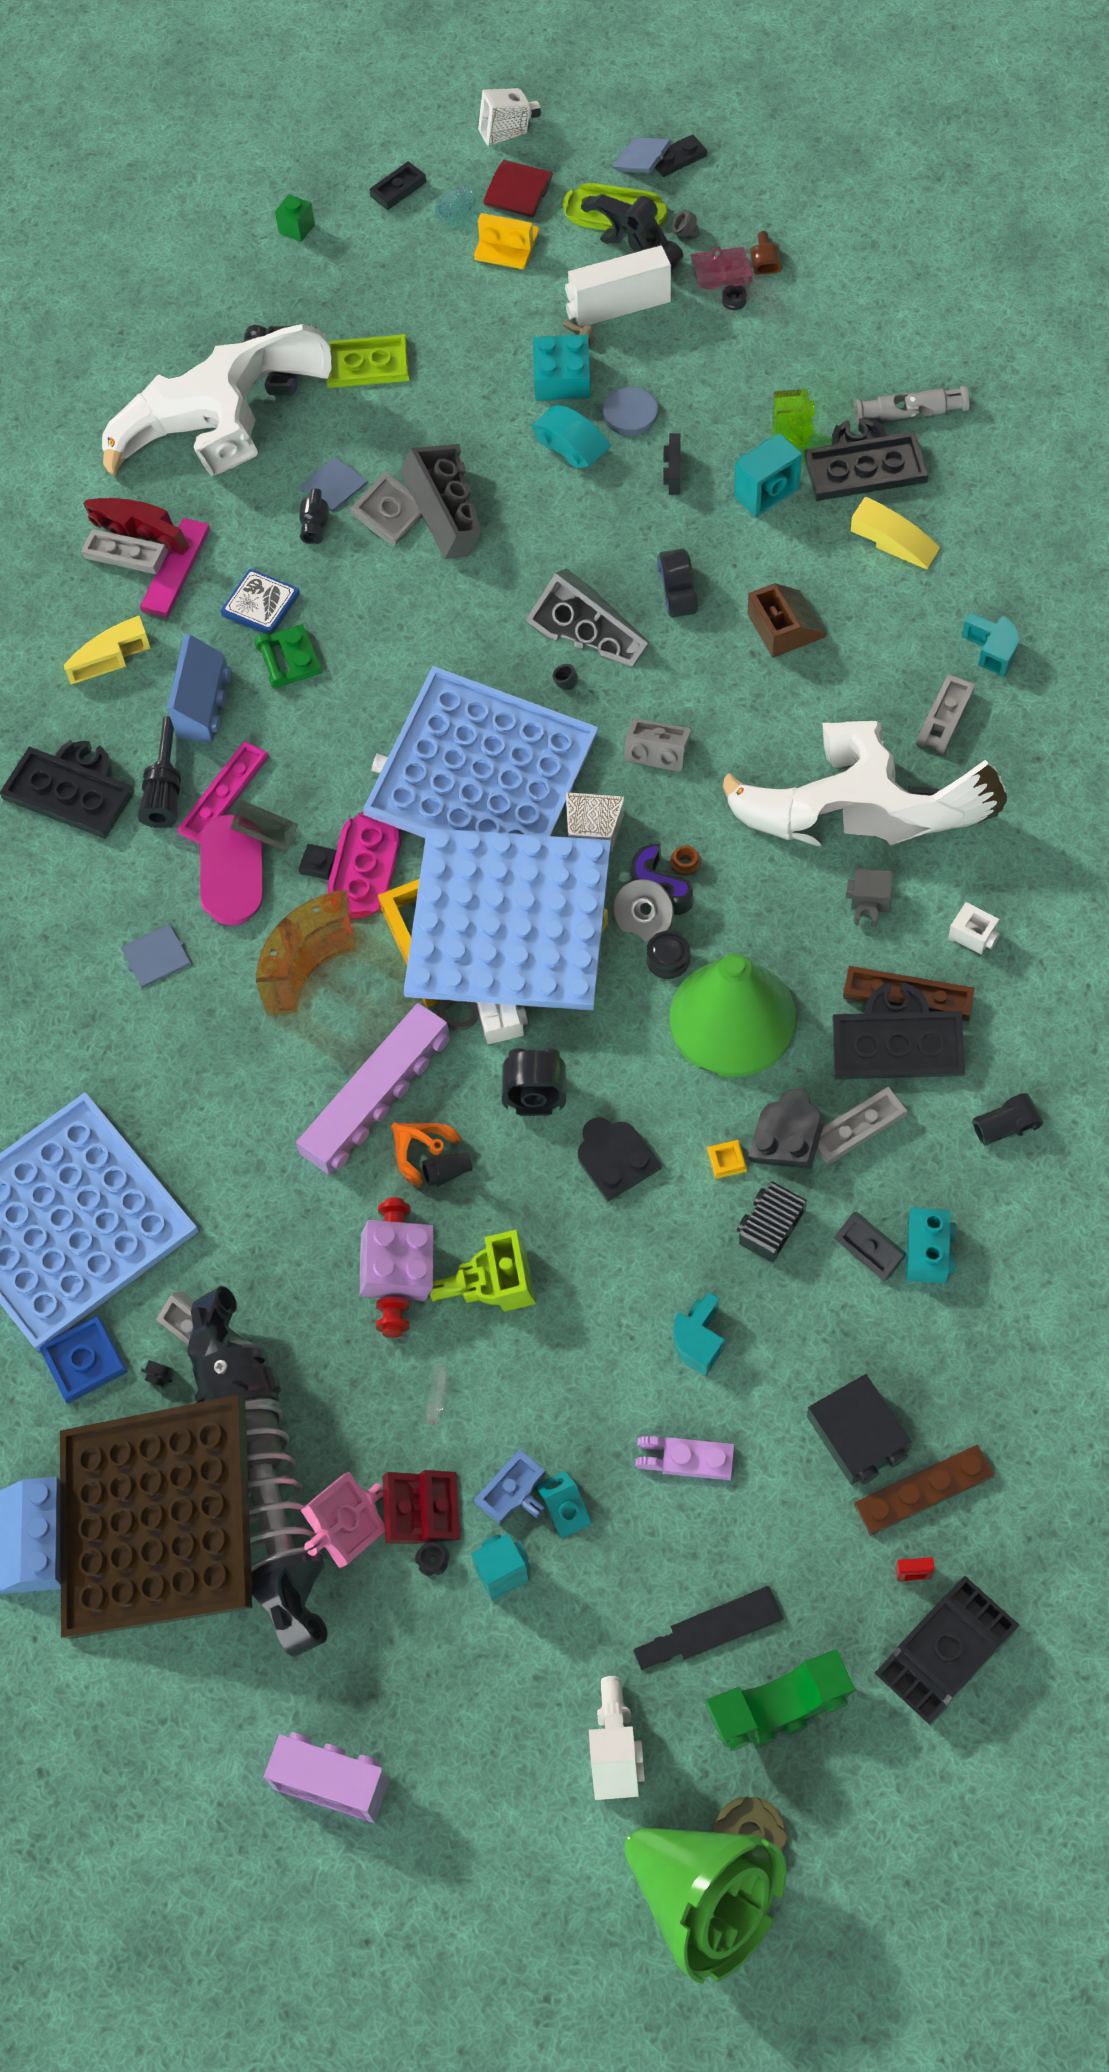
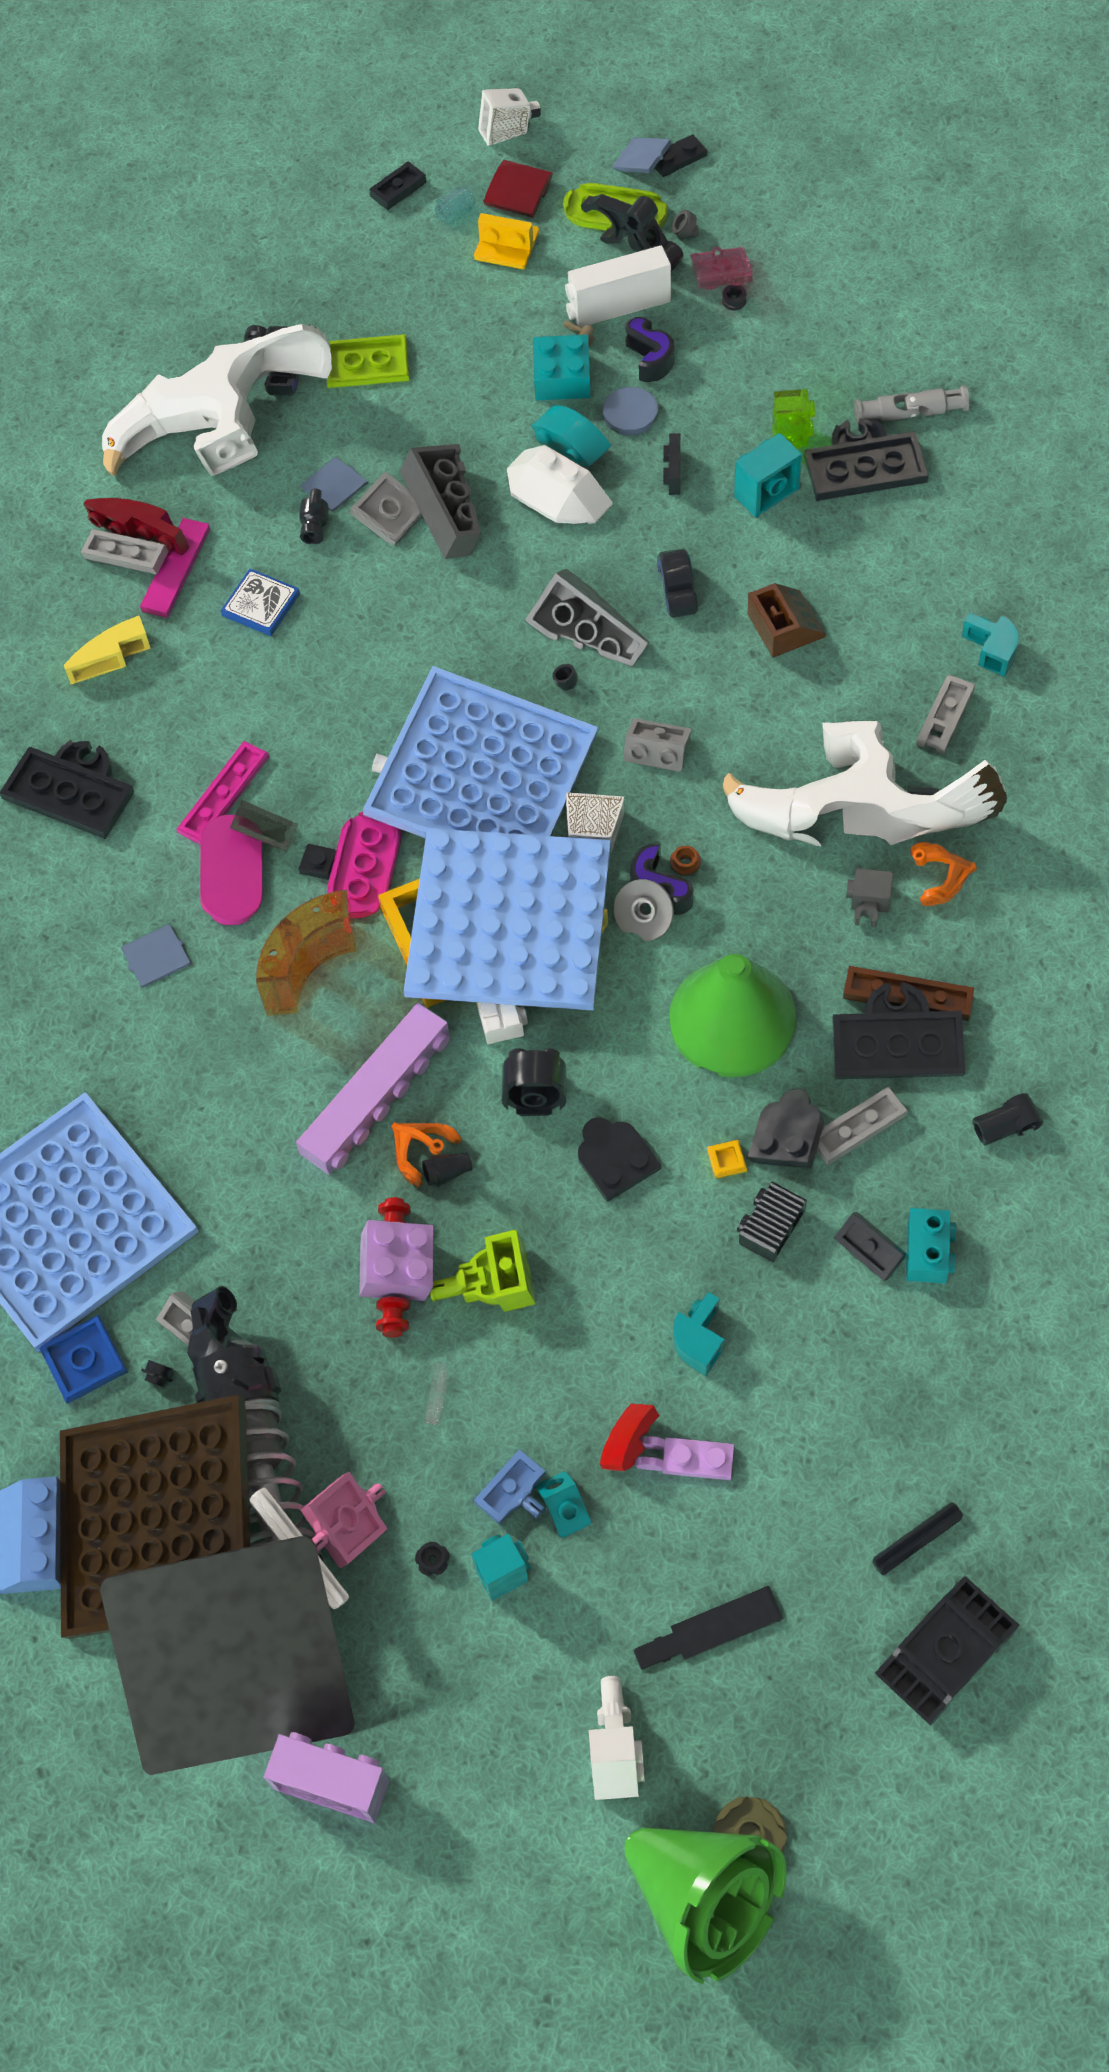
black piece [138,716,181,828] -> none
medium blue slope [167,634,232,742] -> none
green plate [254,624,322,689] -> none
green brick [275,194,315,242] -> none
dark red slope [382,1470,460,1544] -> none
dark grey piece [436,999,479,1030] -> none
black wheel [647,931,690,979] -> none
green brick [705,1649,856,1751] -> none
reddish brown piece [750,231,782,275] -> none
black brick [807,1374,912,1485] -> none
light yellow slope [851,497,940,570] -> none
reddish brown plate [854,1444,994,1536] -> none
red tile [895,1557,935,1582] -> none
white brick [948,902,1000,955] -> none
none -> pearl dark grey piece [100,1536,355,1775]
none -> white axle [250,1488,349,1610]
none -> white wedge [507,445,613,524]
none -> red slope [599,1403,660,1471]
none -> black animal [625,317,674,383]
none -> black axle [872,1502,963,1575]
none -> orange helmet [910,842,977,906]

